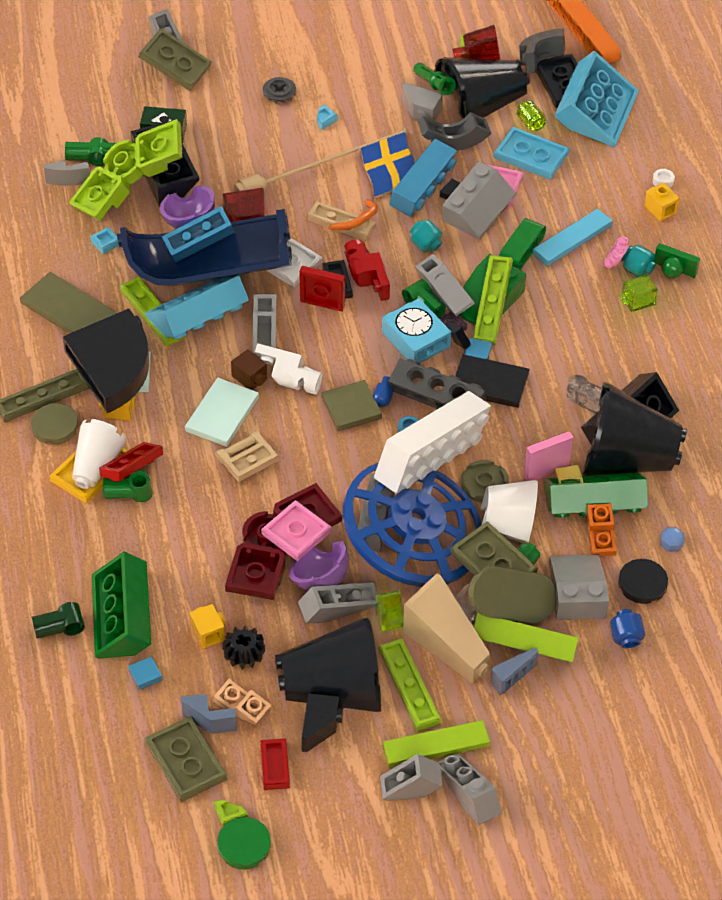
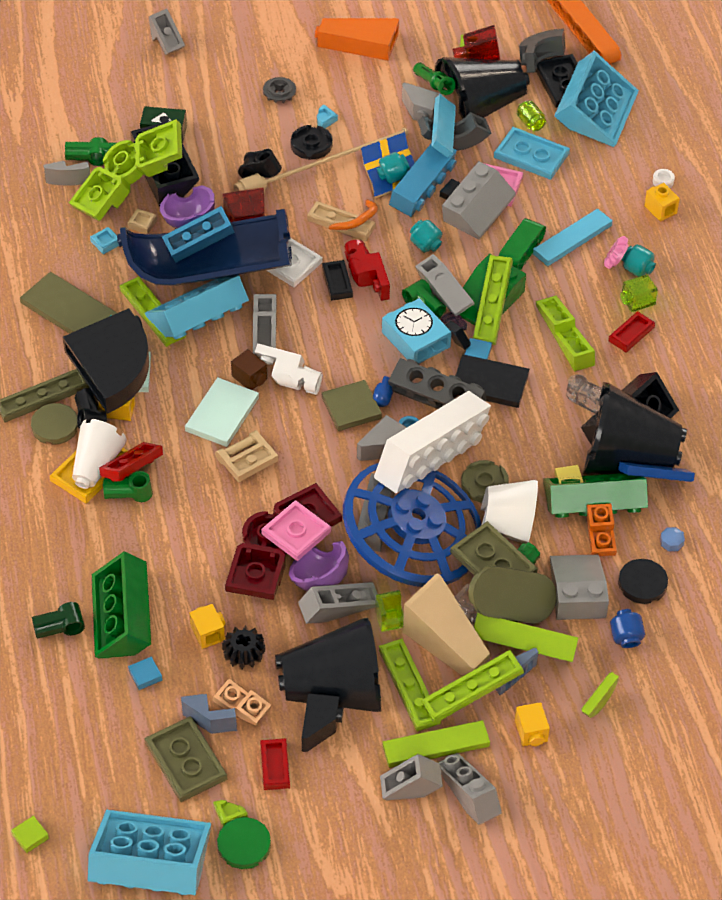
olive tile [138,28,212,91] -> none
red tile [299,266,345,312] -> none
bright pink tile [524,432,573,481] -> none
green tile [654,243,700,278] -> none
none -> lime tile [11,816,49,853]
none -> black piece [74,388,107,429]
none -> medium azure slope [88,810,211,895]
none -> tan tile [127,209,157,234]
none -> black piece [238,149,282,178]
none -> black tile [291,125,333,160]
none -> orange slope [315,18,399,61]
none -> light grey slope [357,415,407,461]
none -> teal head [376,152,410,184]
none -> lime tile [421,650,524,724]
none -> medium azure tile [431,94,456,157]
none -> yellow brick [515,702,550,747]
none -> lime slope [536,296,595,372]
none -> lime tile [581,672,619,718]
none -> red tile [609,311,655,353]
none -> blue tile [618,462,695,482]

